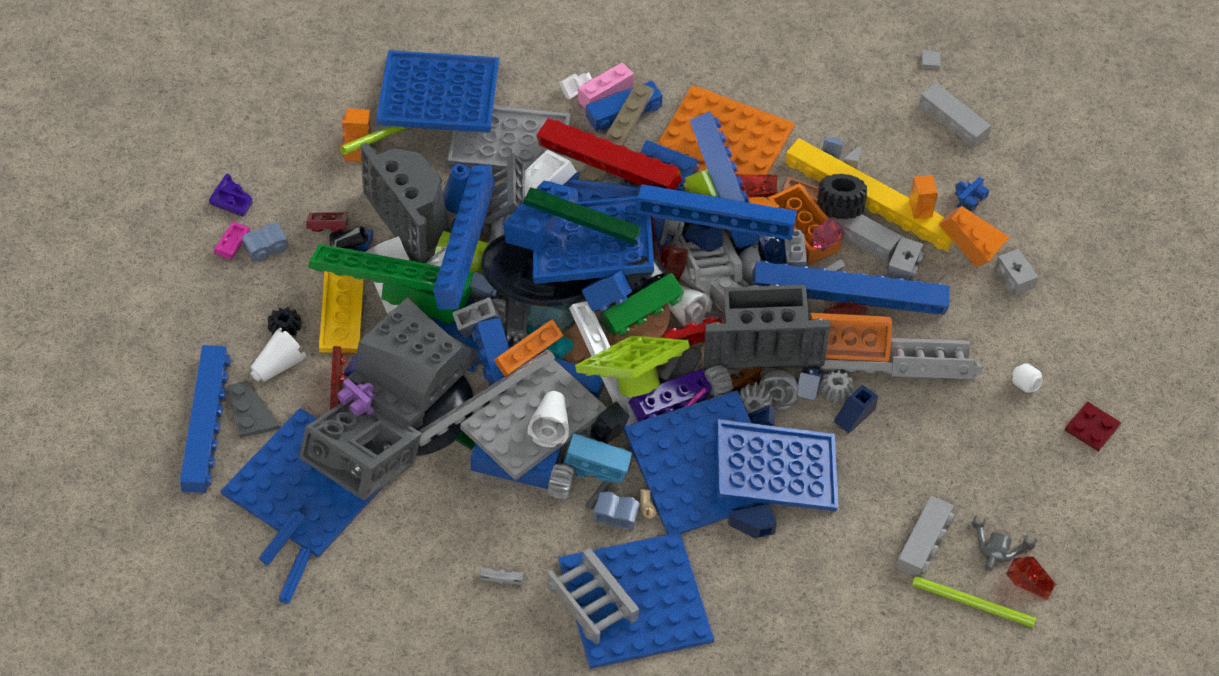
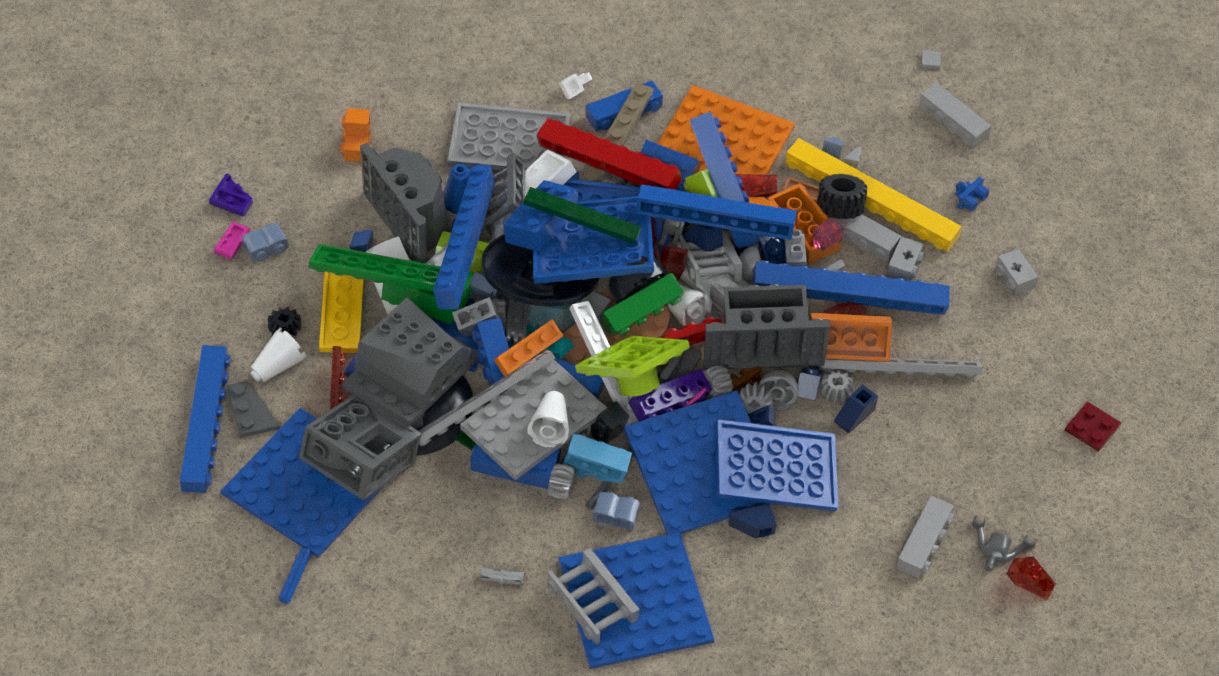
blue axle [259,510,305,565] -> none
dark red plate [306,212,348,232] -> none
black piece [329,226,368,249] -> none
medium lavender hips [337,379,375,416] -> none
lime piece [340,126,410,155] -> none
blue plate [376,50,499,133] -> none
bright pink brick [578,62,634,109] -> none
blue brick [581,270,632,311] -> none
tan arm [640,489,657,519] -> none
light grey fence [890,338,975,379] -> none
orange brick [909,175,938,219] -> none
lime piece [912,576,1036,628] -> none
orange wedge [938,206,1010,267] -> none
white head [1012,363,1043,393] -> none

